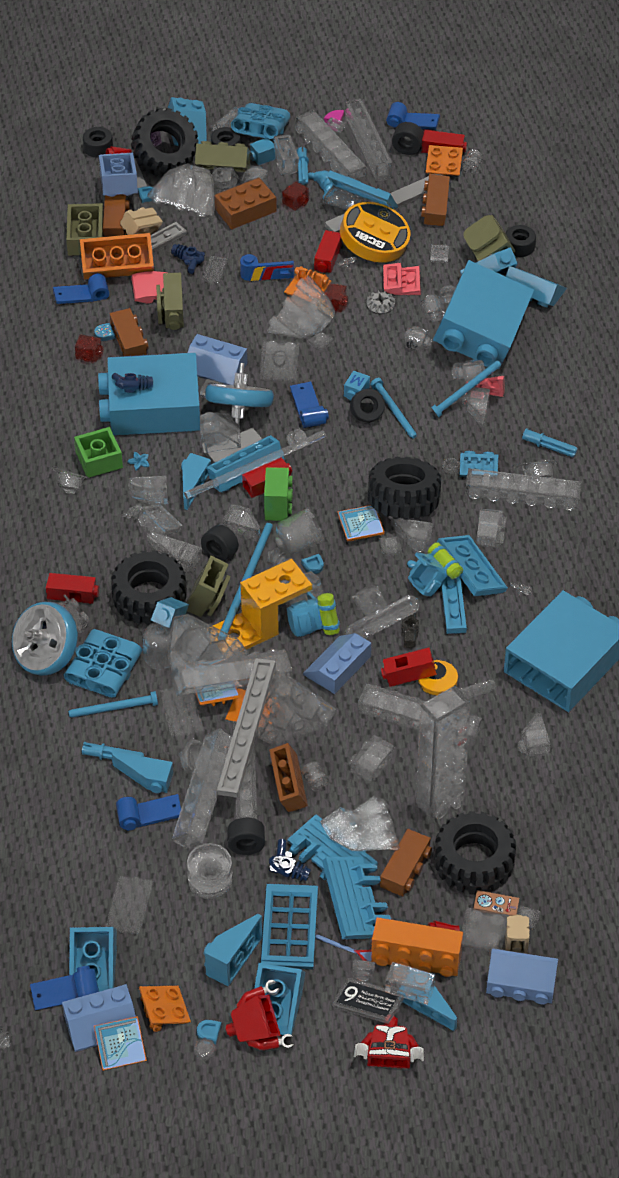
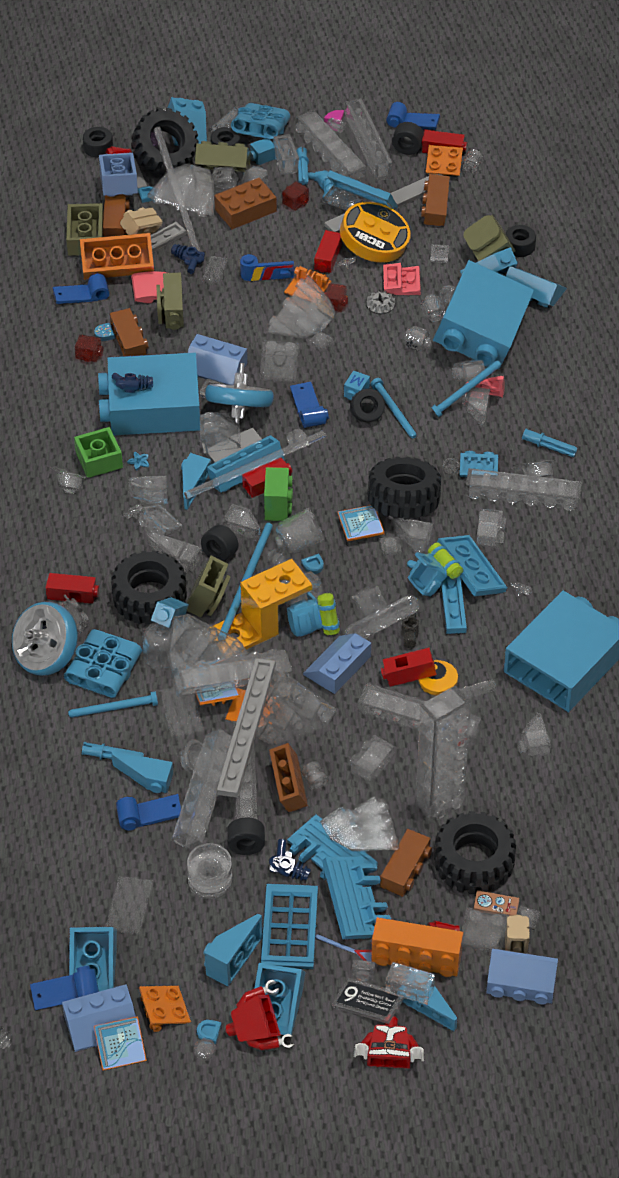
none -> clear piece [154,127,201,252]

